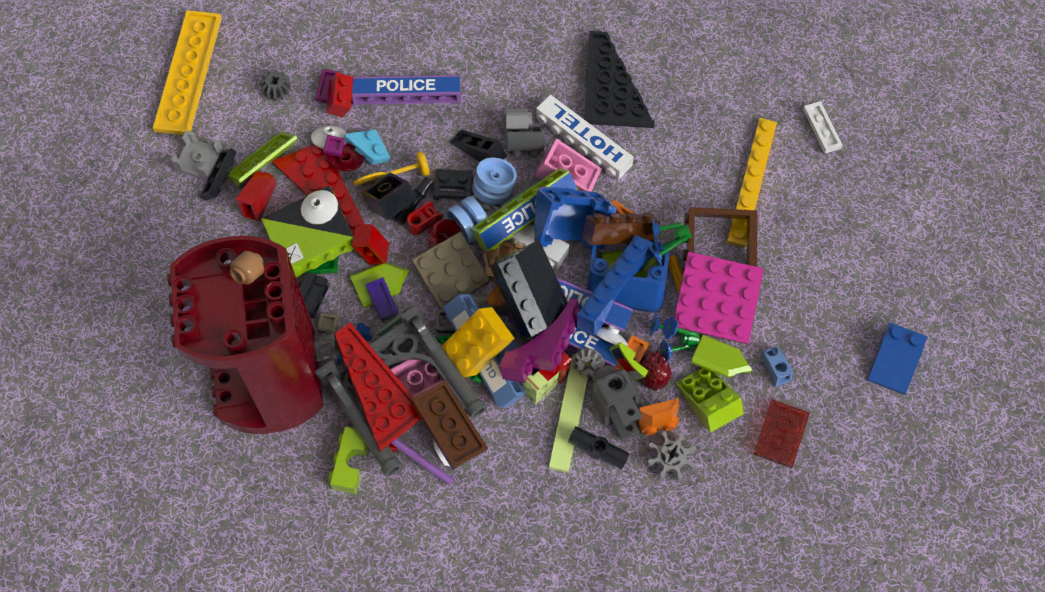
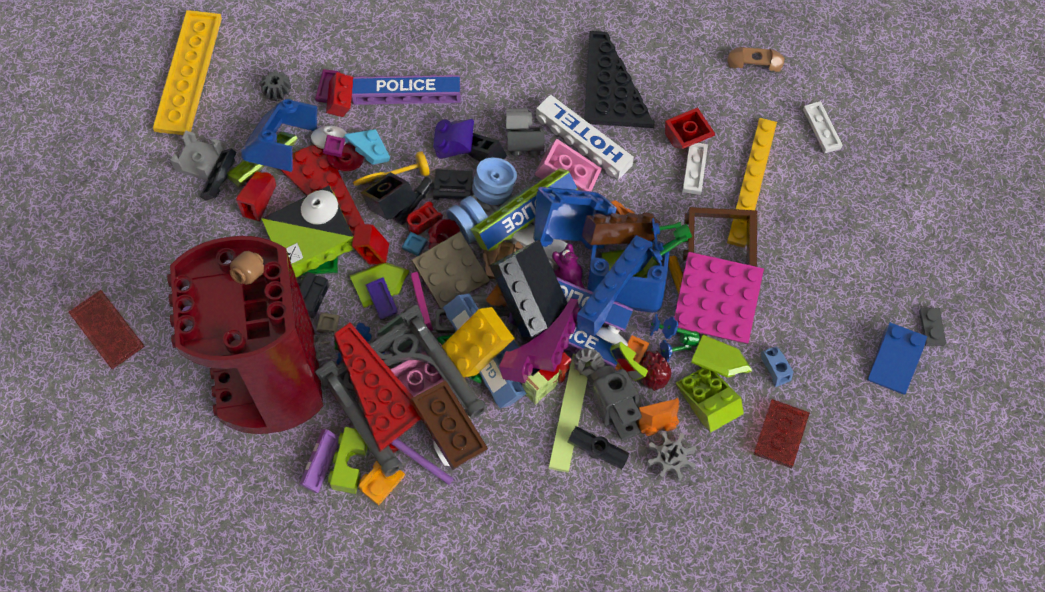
none -> clear red tile [69,290,145,369]
none -> blue windscreen [241,99,317,172]
none -> medium lavender plate [299,429,339,493]
none -> light orange bracket [359,461,405,506]
none -> dark azure tile [402,232,428,256]
none -> dark pink tile [411,272,433,330]
none -> dark purple slope [433,119,474,159]
none -> magenta animal [552,244,585,288]
none -> red slope [665,107,715,149]
none -> white plate [682,143,708,195]
none -> medium nougat piece [727,47,785,72]
none -> dark grey plate [919,308,946,346]

